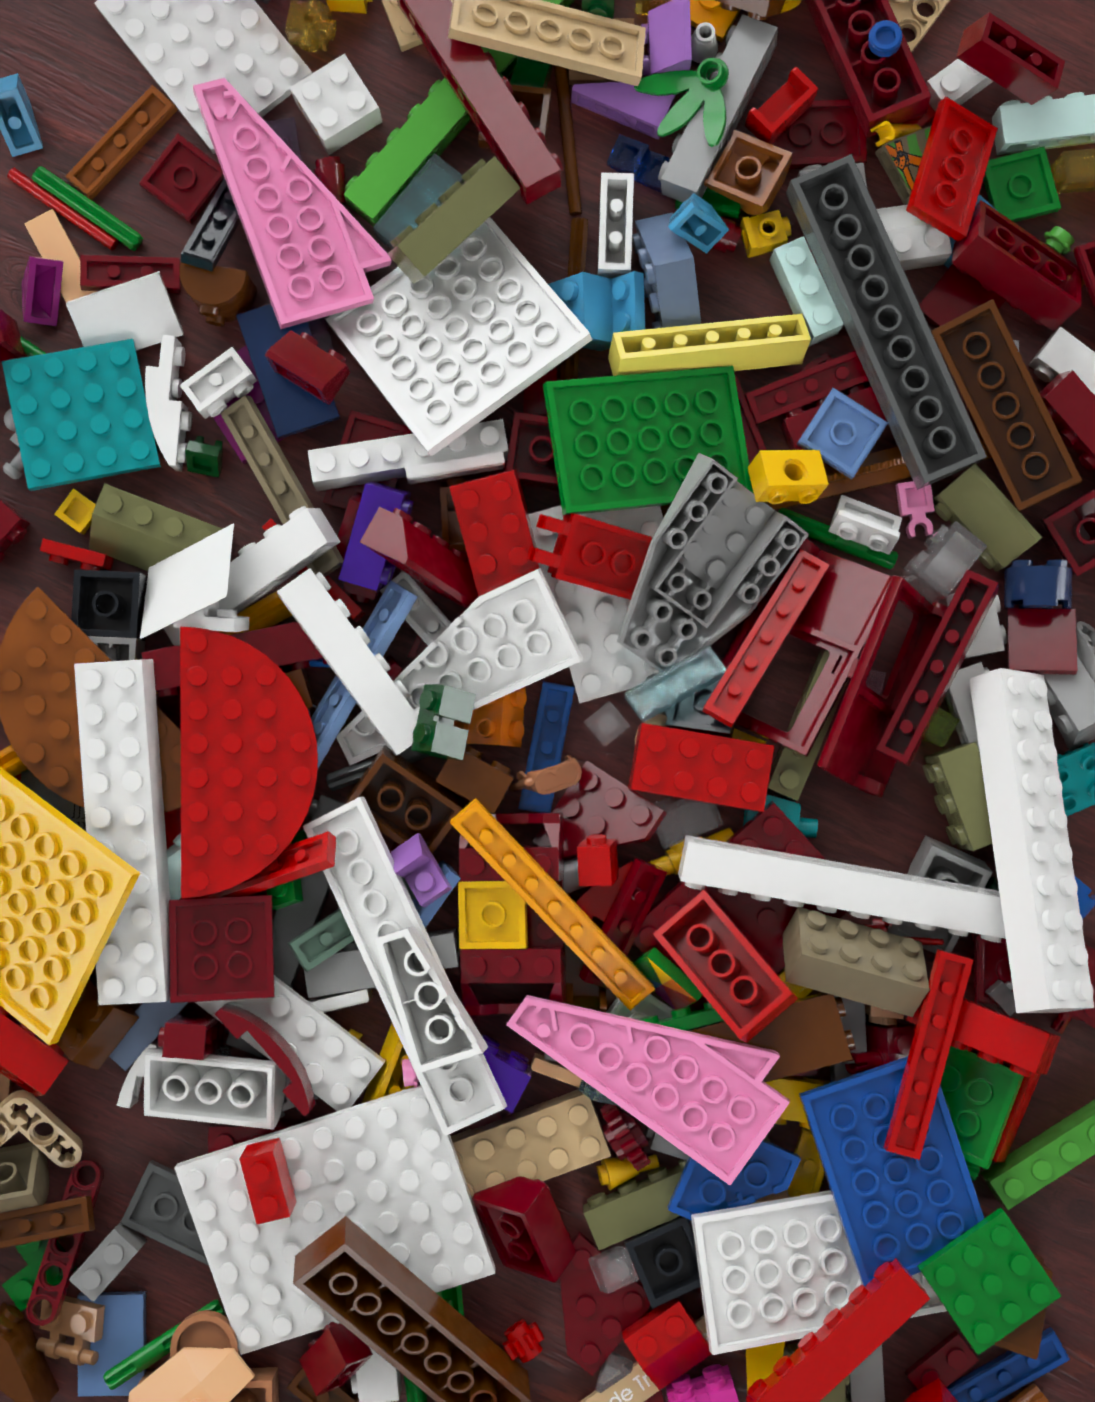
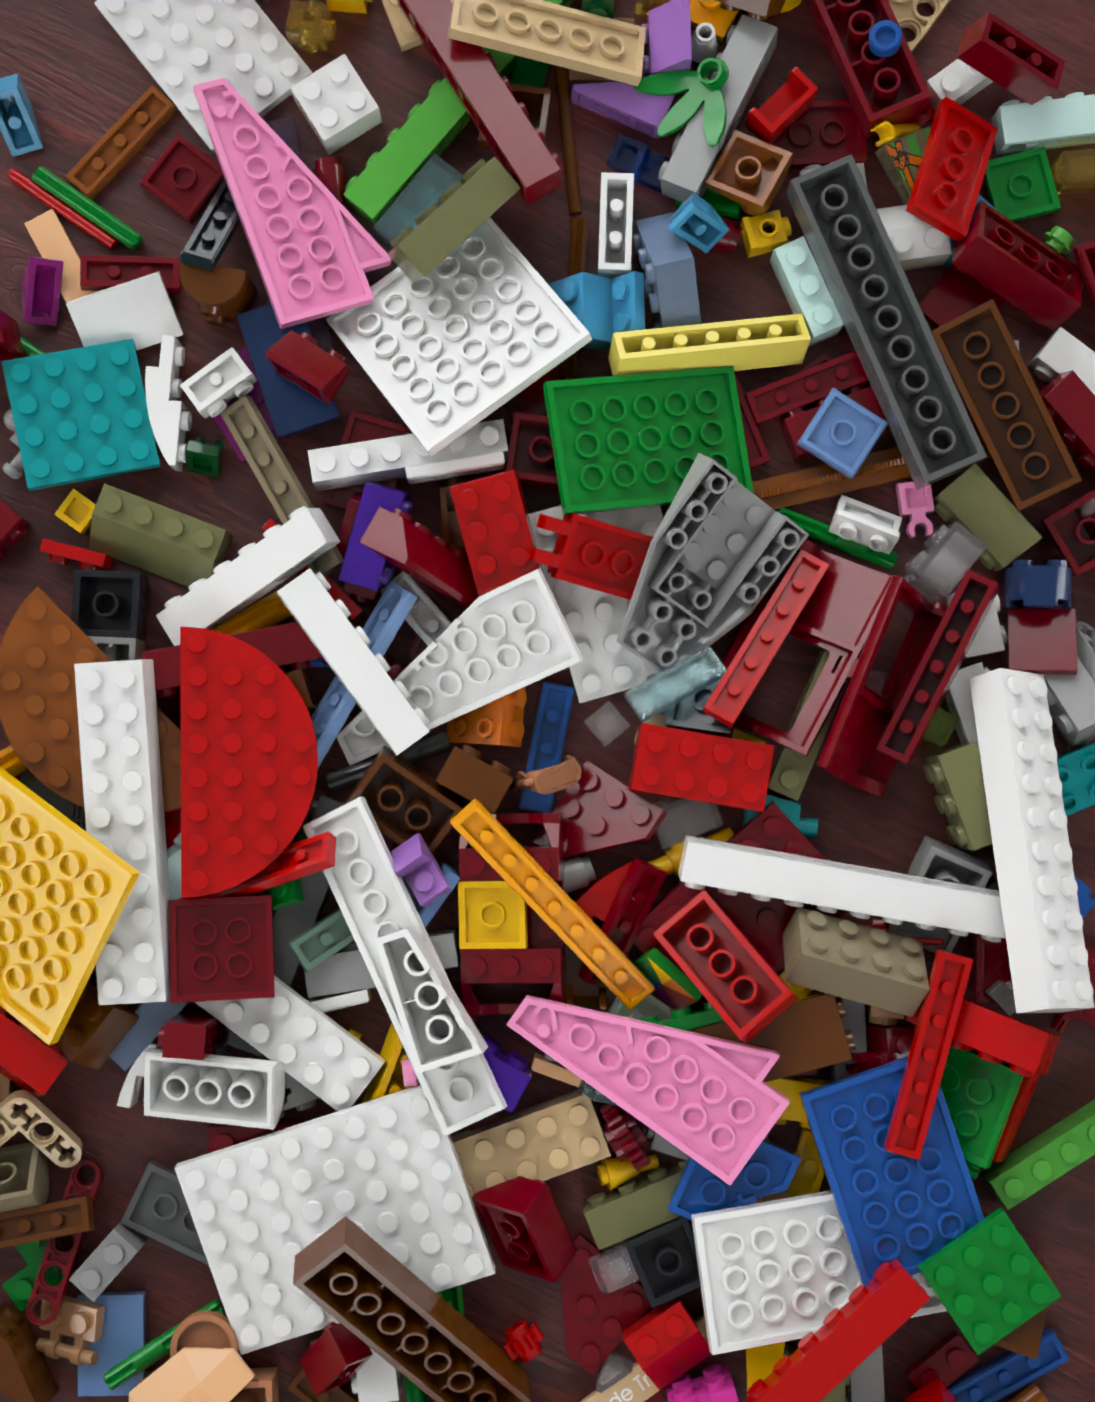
white sticker [140,523,234,639] -> none
white slope [173,600,249,632] -> none
dark red slope [215,1003,315,1117] -> none
red brick [239,1137,297,1225] -> none
piece [411,684,476,760] -> none
red brick [577,834,619,886] -> none
yellow brick [747,450,829,504] -> none

